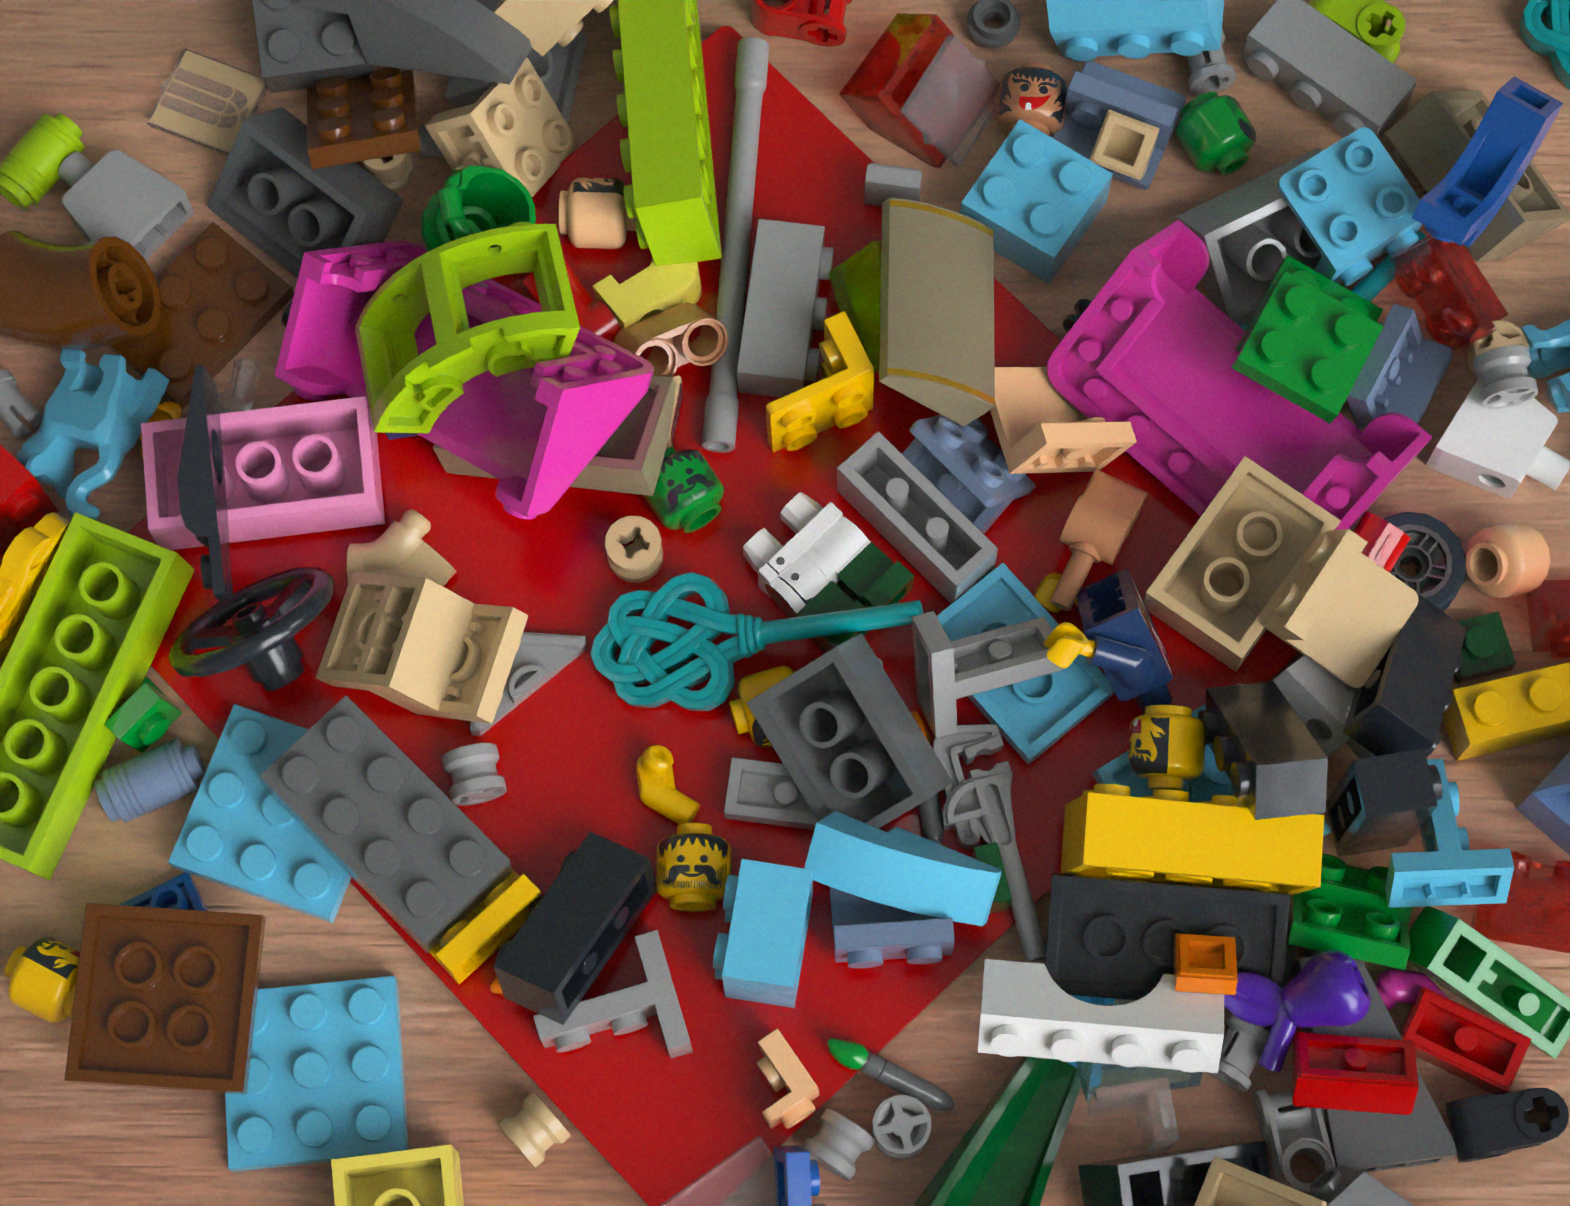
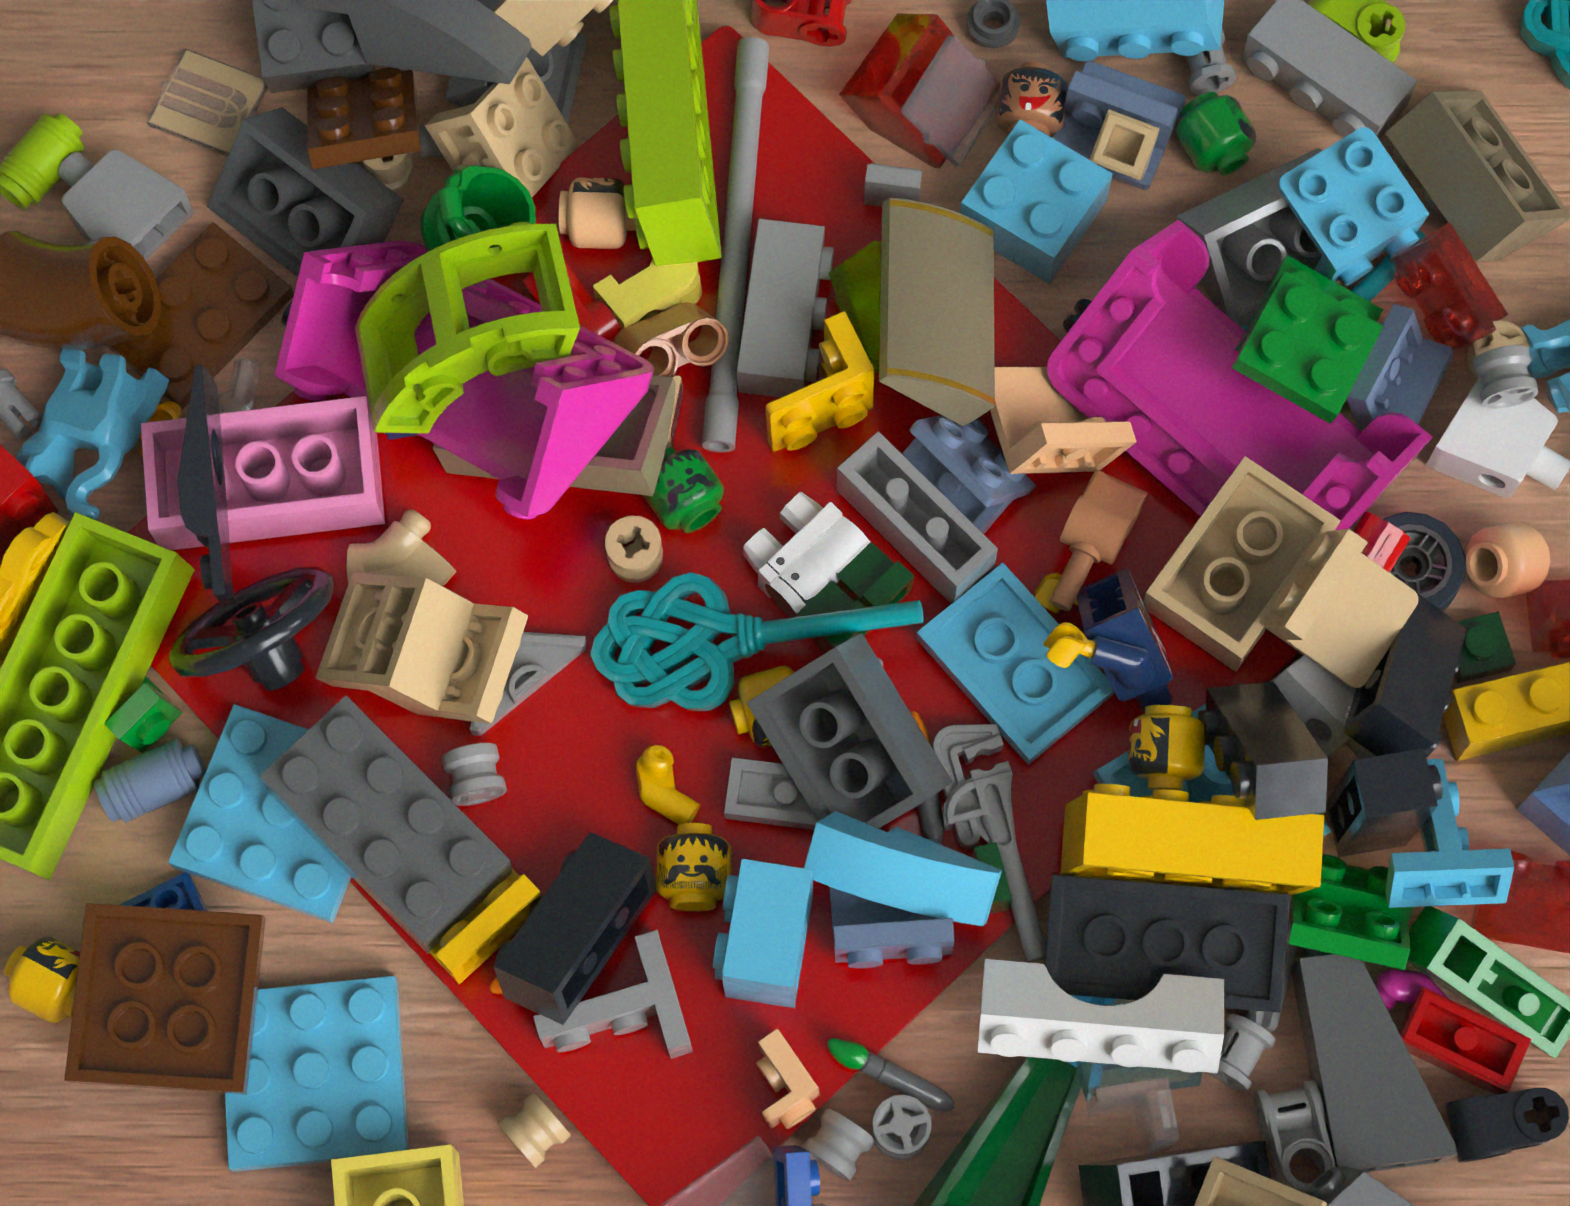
light grey bracket [912,611,1065,738] -> none
orange tile [1174,933,1238,995] -> none
dark purple piece [1224,950,1371,1072] -> none
red slope [1292,1032,1419,1115] -> none
blue arch [1411,76,1563,247] -> none

